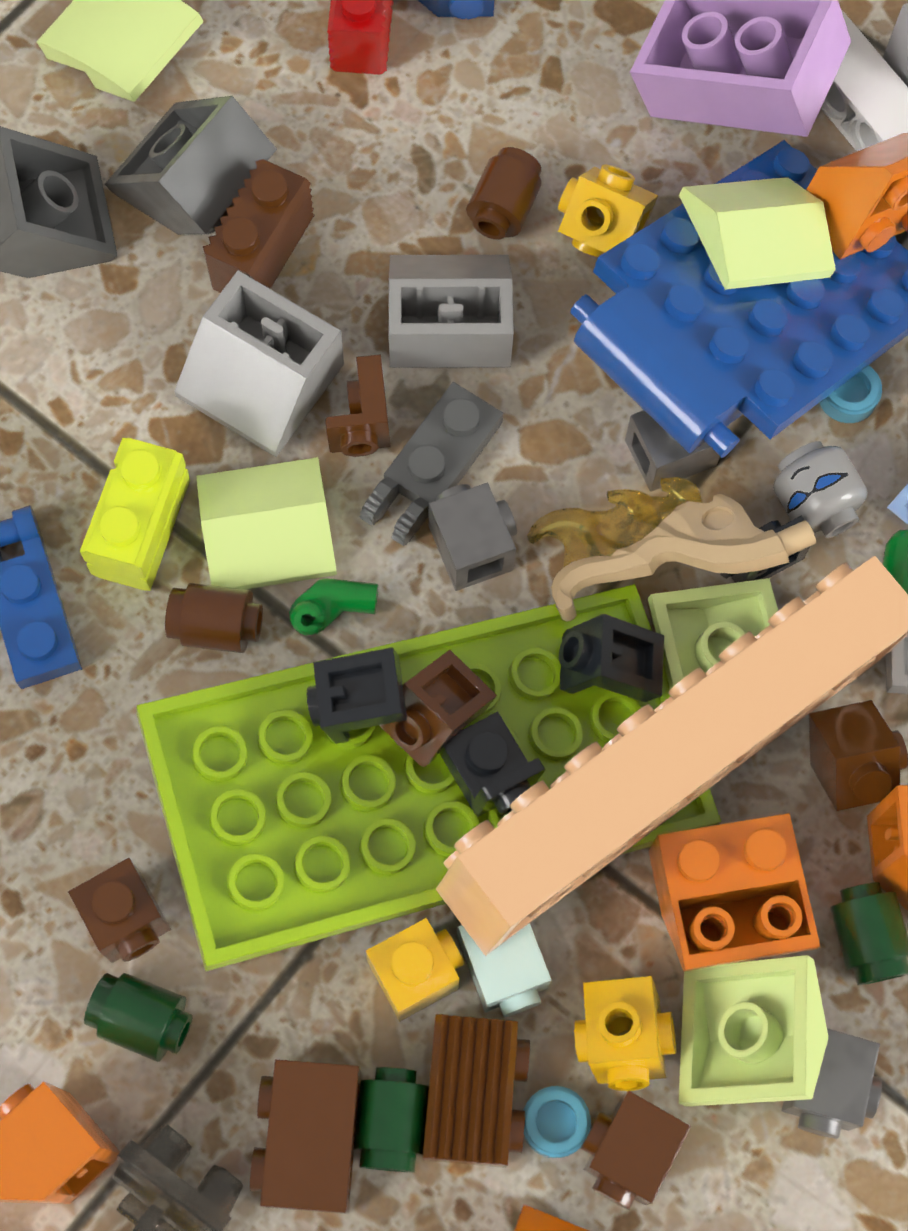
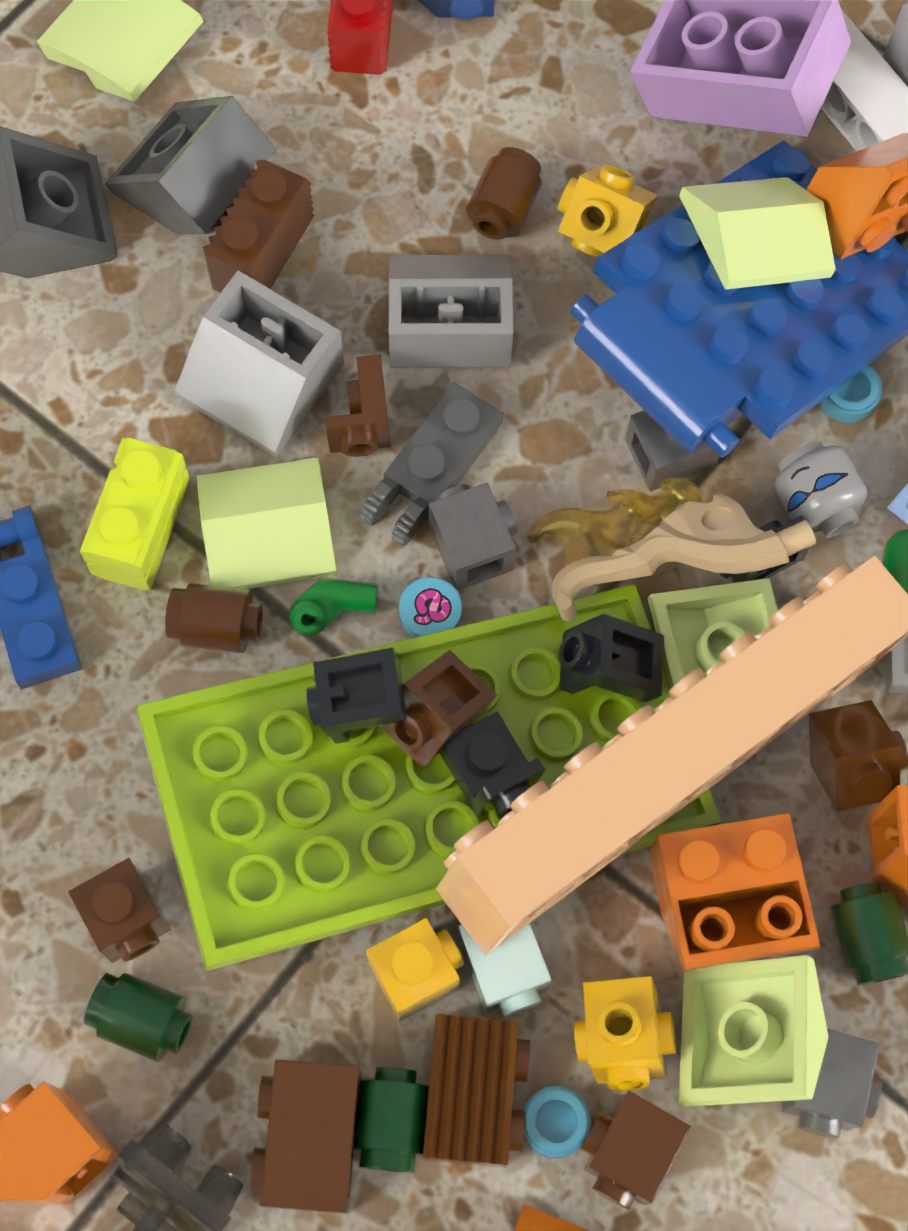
none -> medium azure tile [399,577,462,638]

